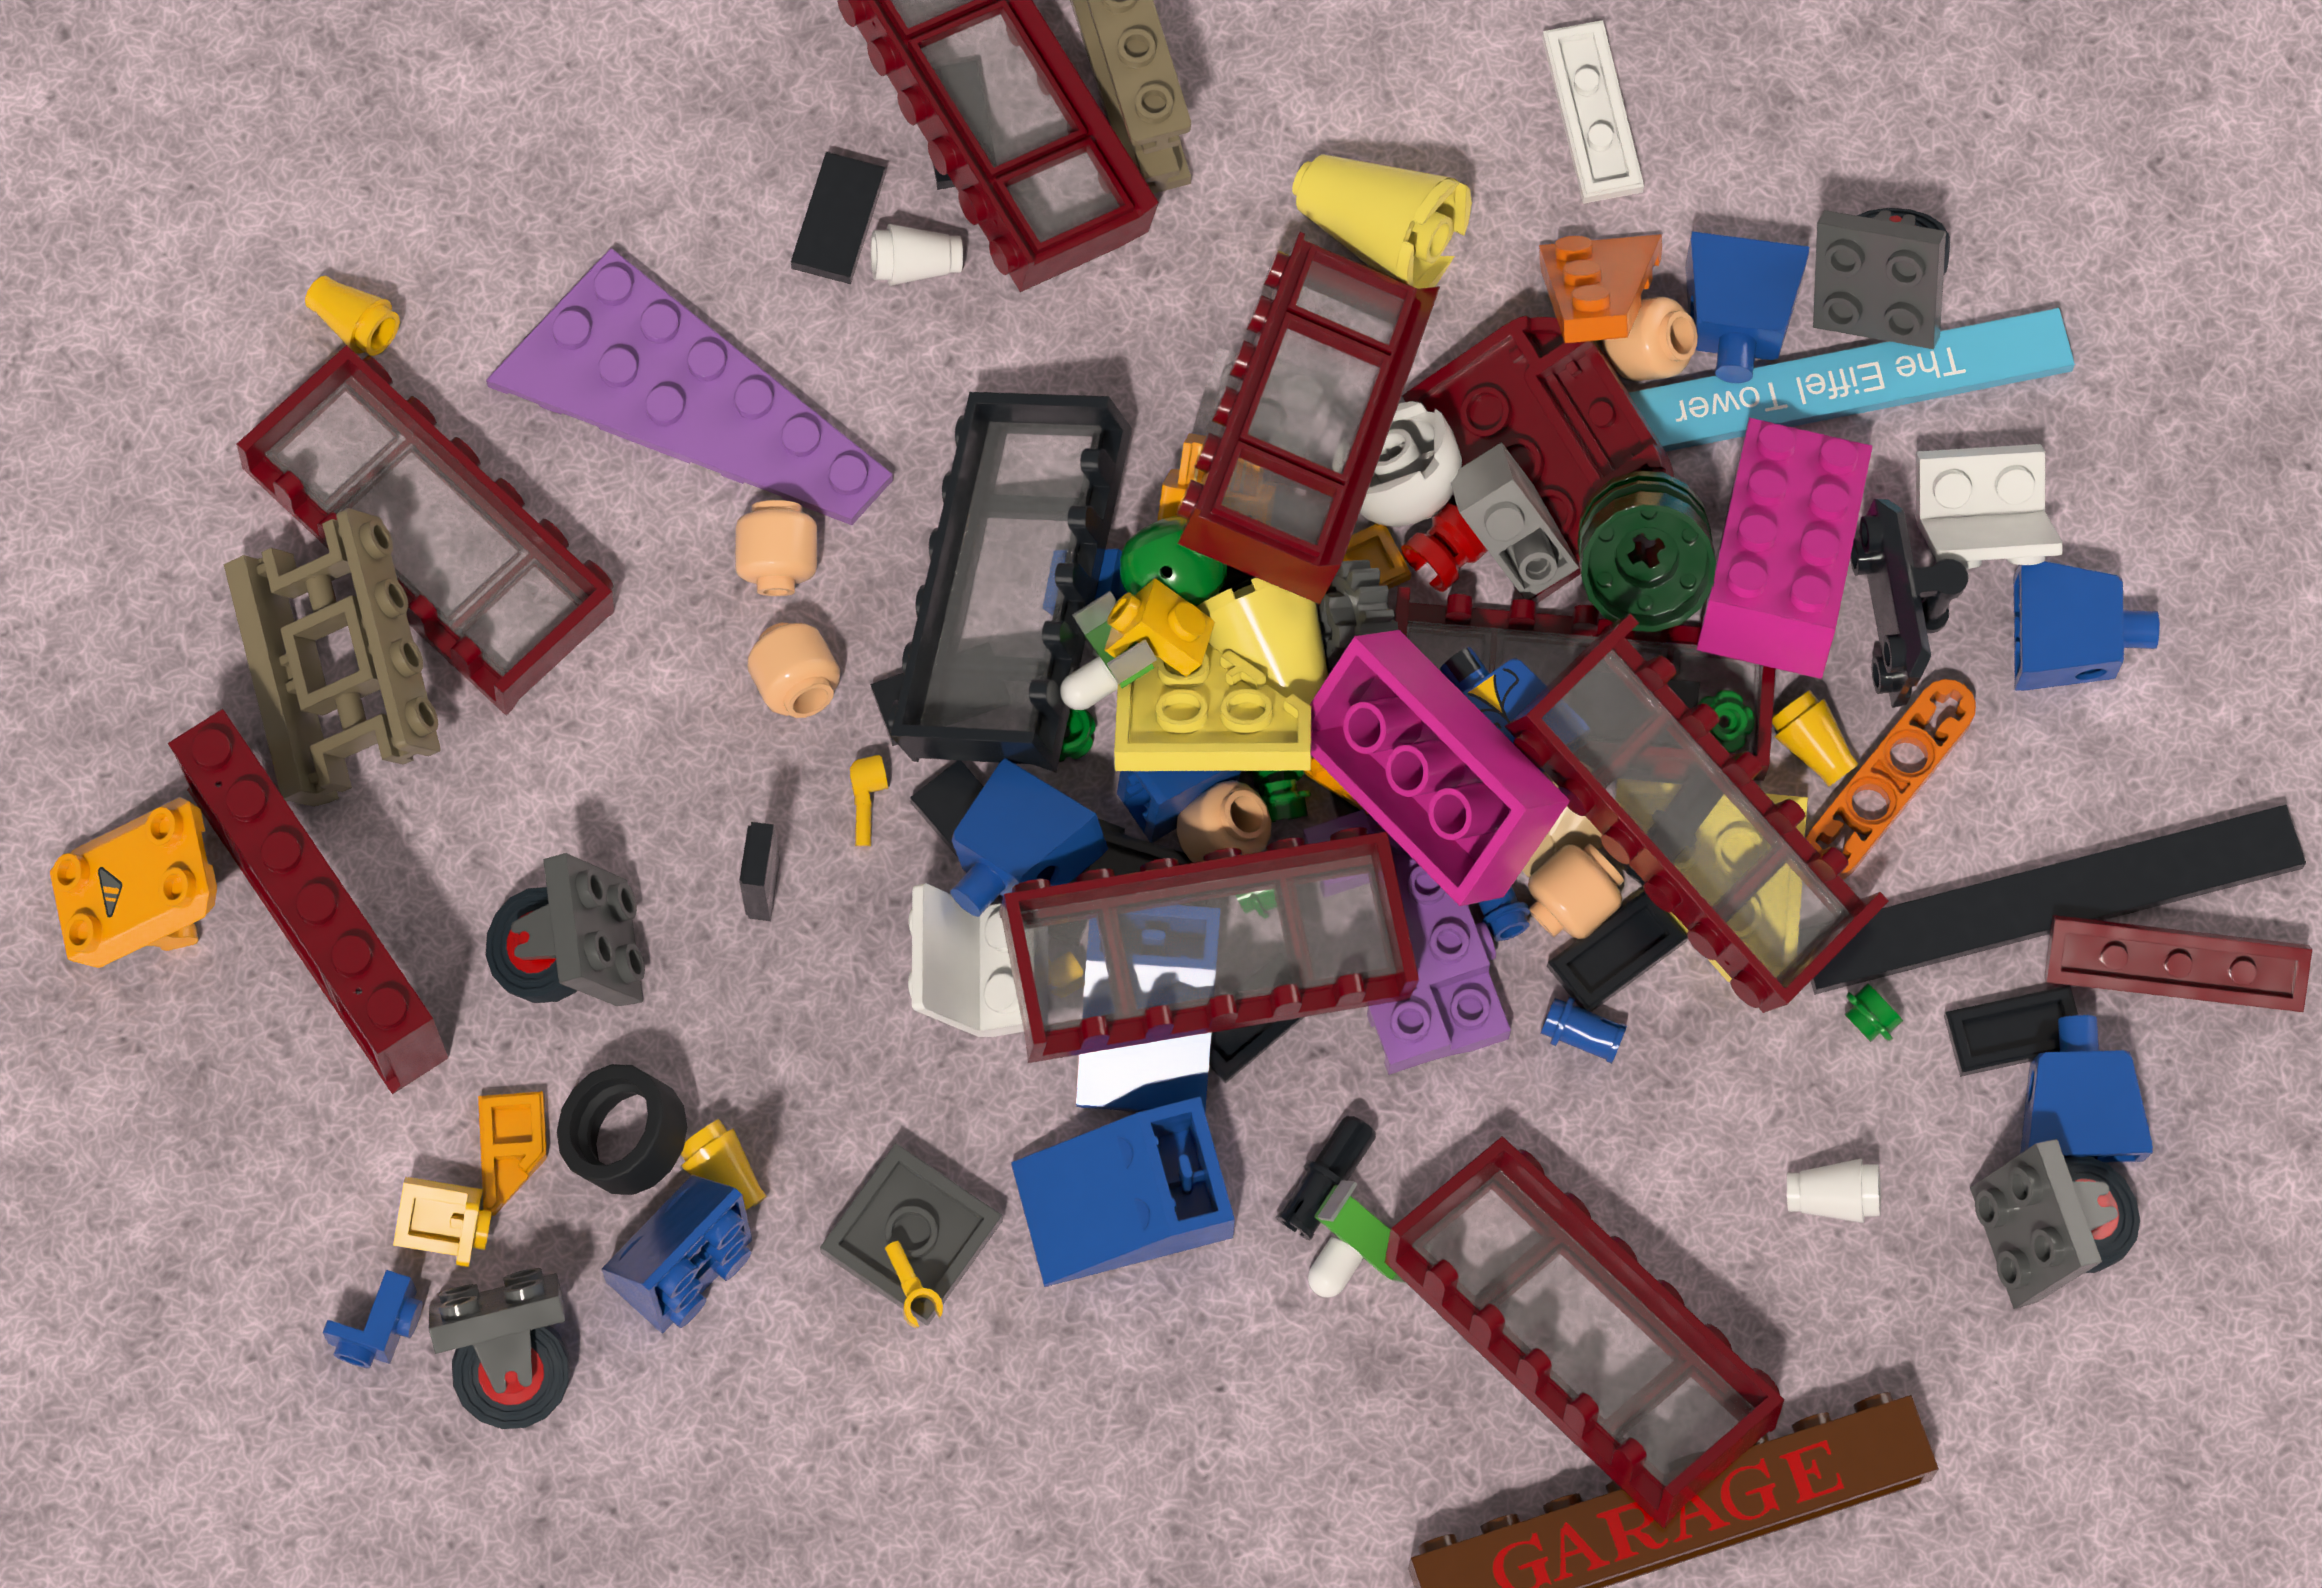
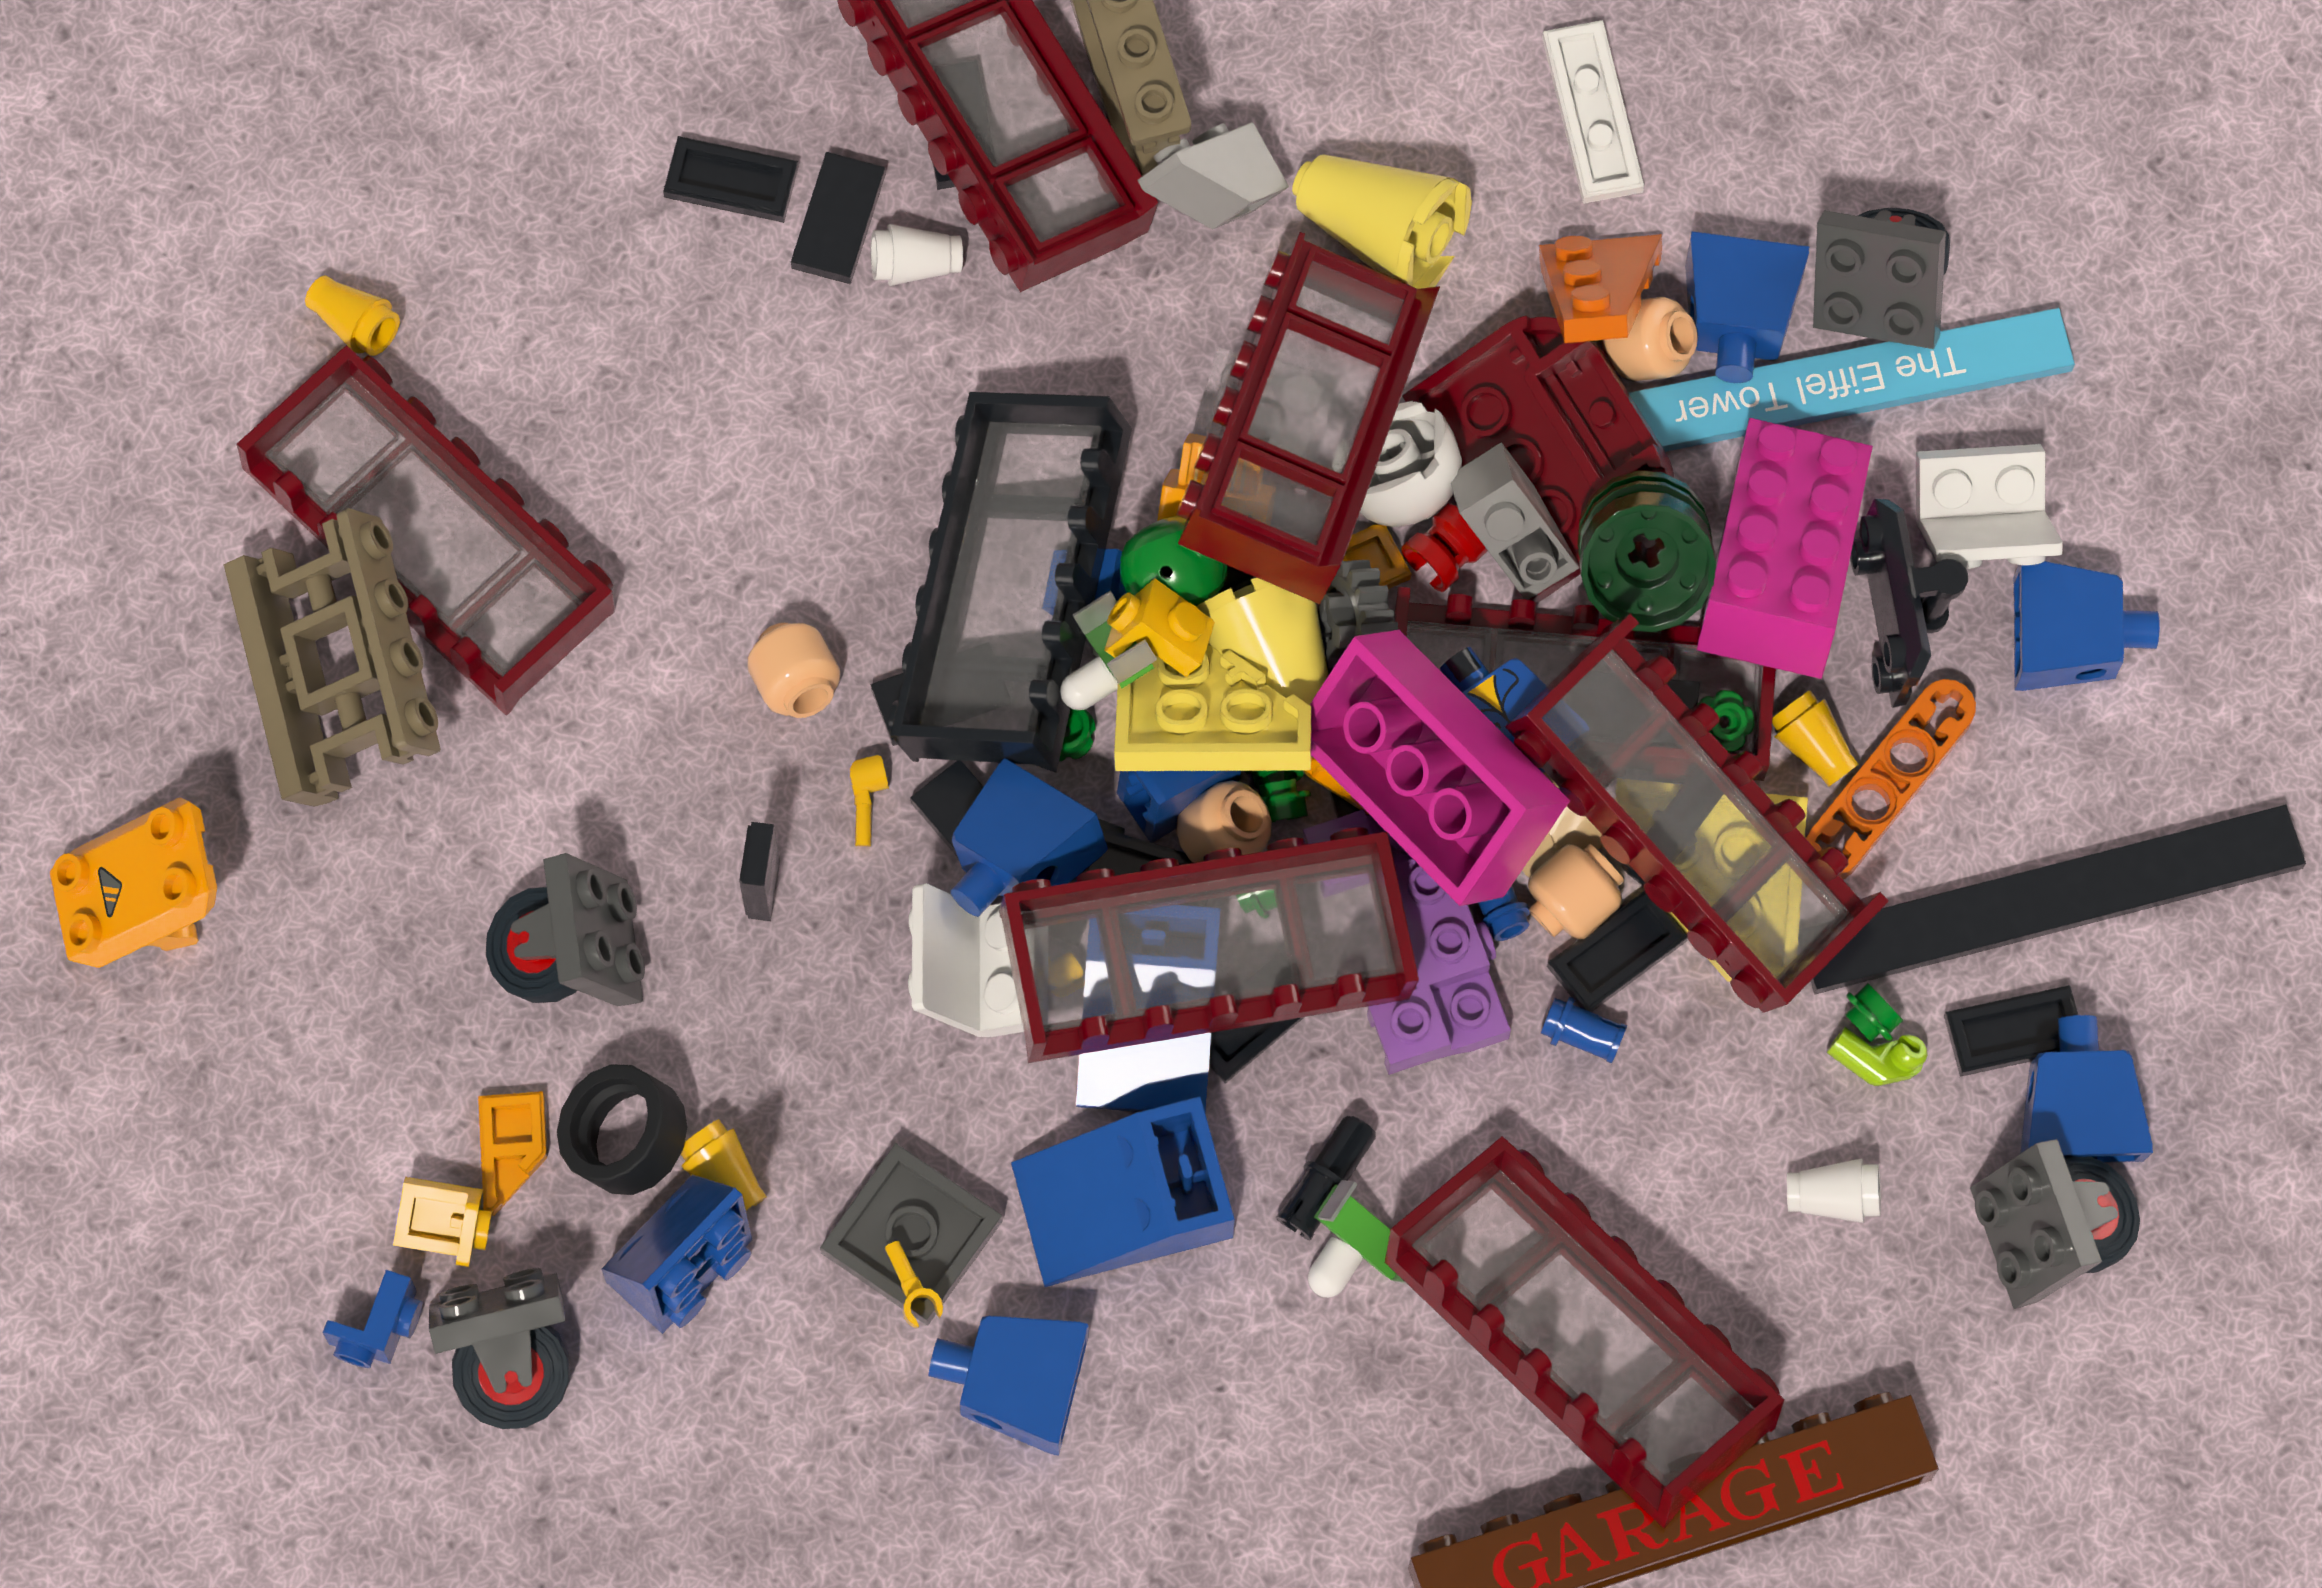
dark red window [167,708,448,1095] -> none
medium lavender wing [486,248,893,525] -> none
light nougat head [735,500,817,596] -> none
dark red plate [2044,915,2313,1012] -> none
none -> black tile [663,136,799,223]
none -> blue torso [928,1316,1089,1456]
none -> light grey slope [1138,122,1289,230]
none -> lime arm [1826,1027,1928,1086]

